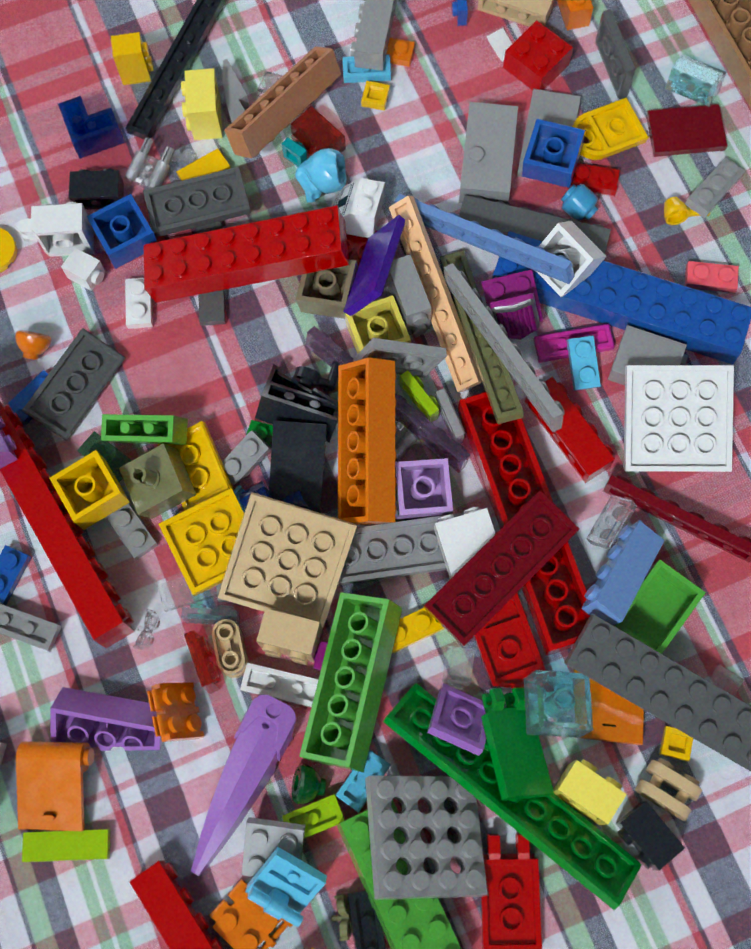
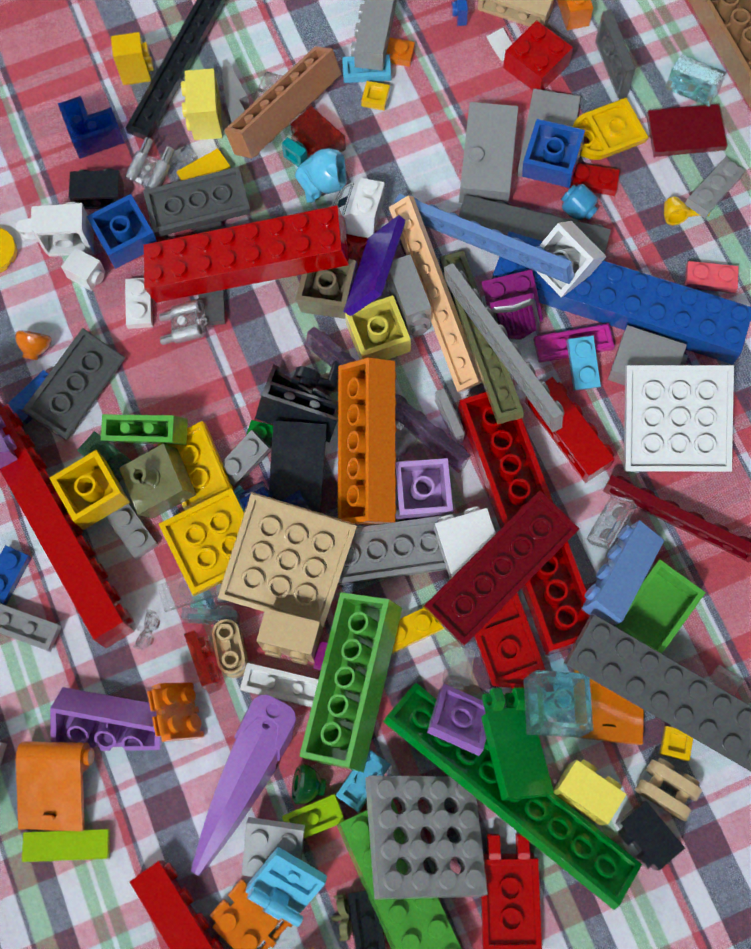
light grey tile [353,338,447,378] -> none
lime plate [400,370,440,424] -> none
none -> clear piece [159,299,207,345]

